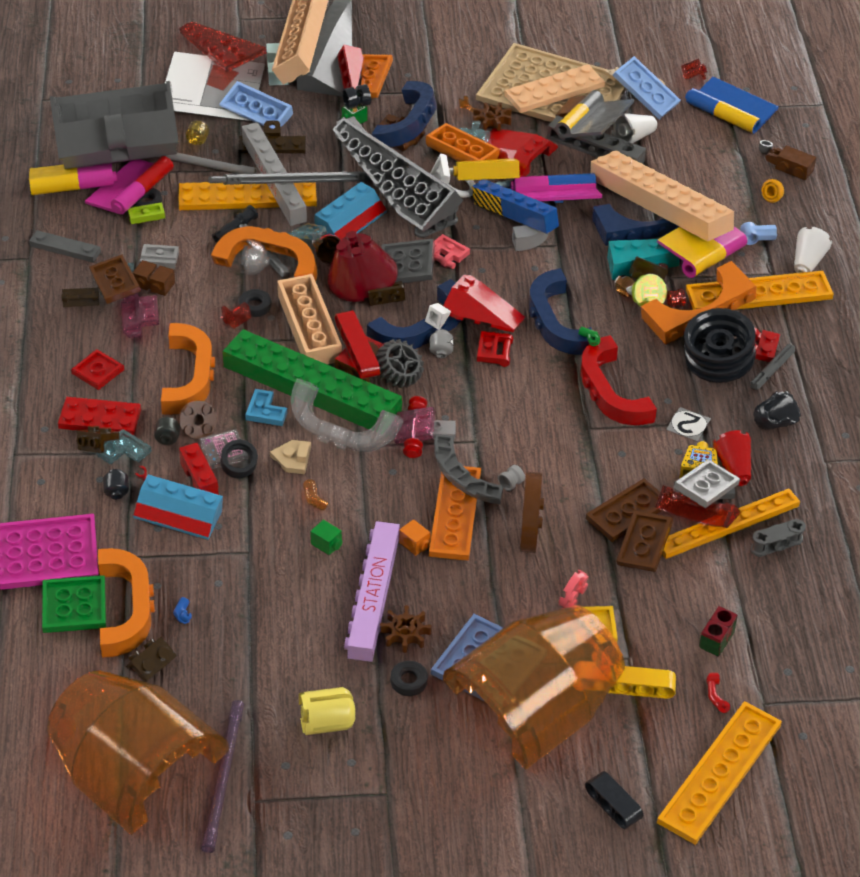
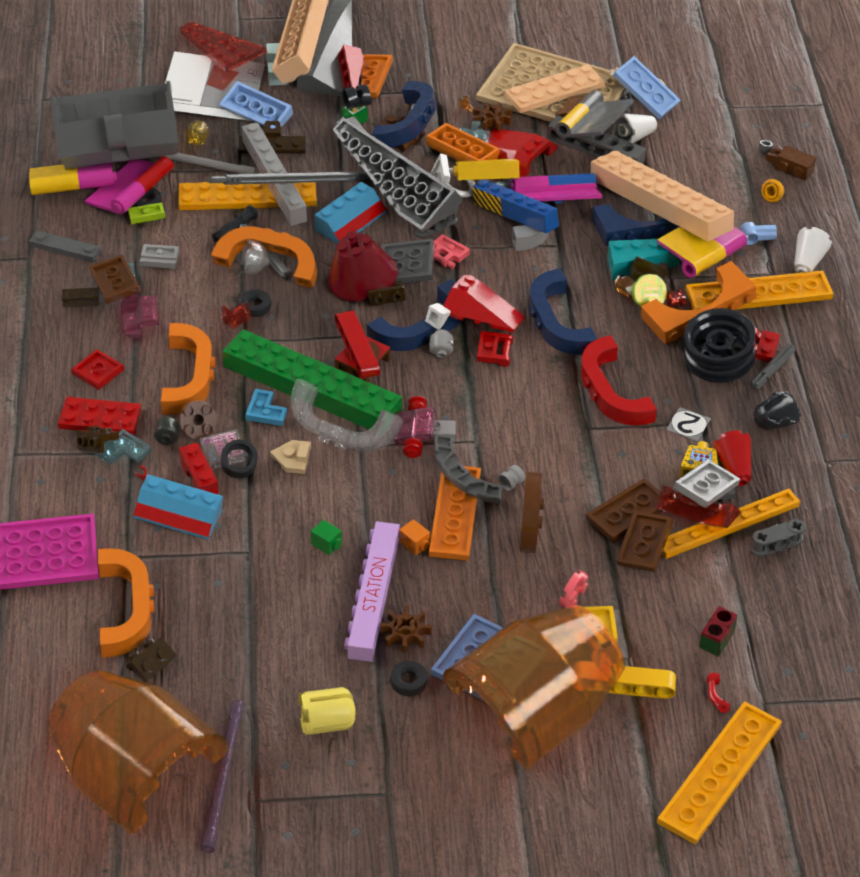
green plate [42,575,106,633] -> none
black head [103,469,129,500] -> none
reddish brown piece [132,260,175,296] -> none
blue arm [173,597,192,624] -> none
light nougat brick [278,274,342,365] -> none
clear light blue plate [288,223,327,240] -> none
clear orange arm [303,479,328,511] -> none
dark brown hat [312,234,340,263] -> none
dark grey gear [376,339,424,388] -> none
green arm [578,326,600,346] -> none
black beam [585,771,644,829] -> none
clear red bracket [681,58,708,80] -> none
blue door [685,77,779,134] -> none

